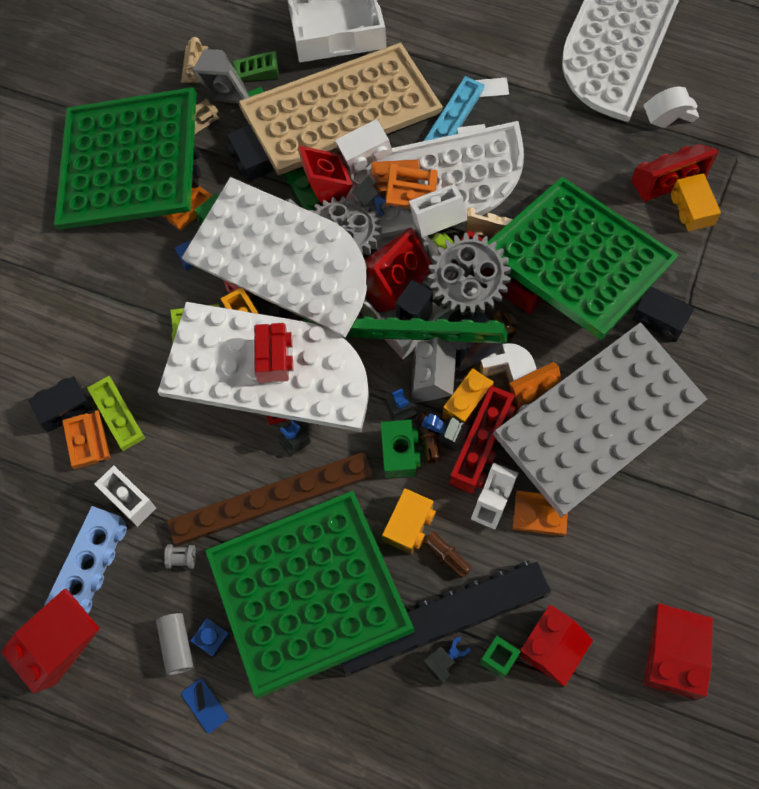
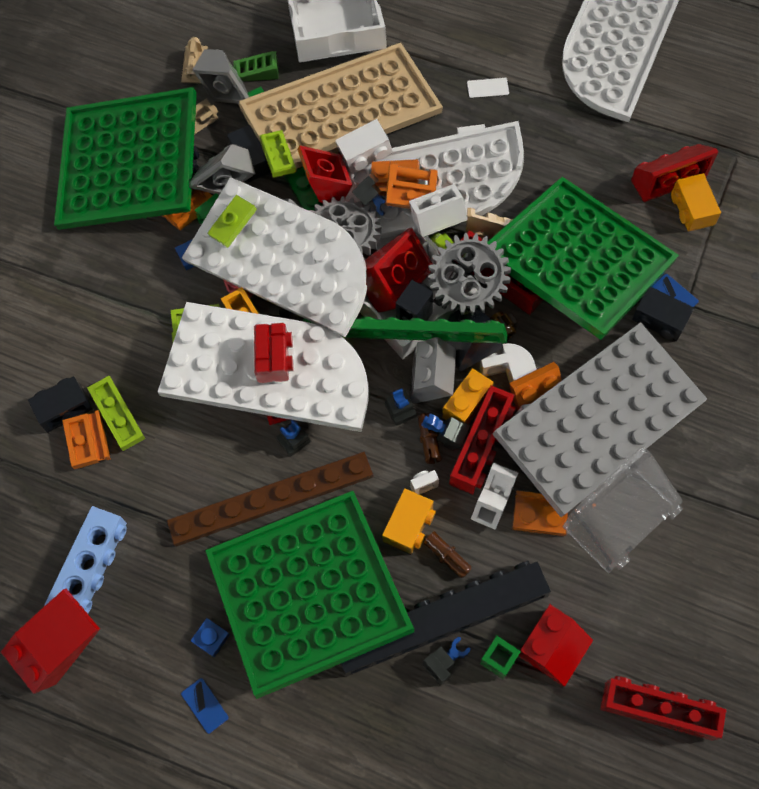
white brick [95,466,156,527] -> none
light grey pin [156,613,194,676] -> none
light grey bush [164,544,196,569] -> none
green brick [381,420,421,479] -> none
medium azure tile [424,76,485,141] -> none
red slope [643,603,713,700] -> none
white brick [644,87,699,128] -> none
none -> light grey slope [189,144,255,195]
none -> lime plate [207,195,257,248]
none -> lime plate [259,130,296,178]
none -> white plate [410,470,439,495]
none -> clear windscreen [562,446,684,573]
none -> red brick [600,676,726,741]
none -> blue sticker [652,274,699,307]

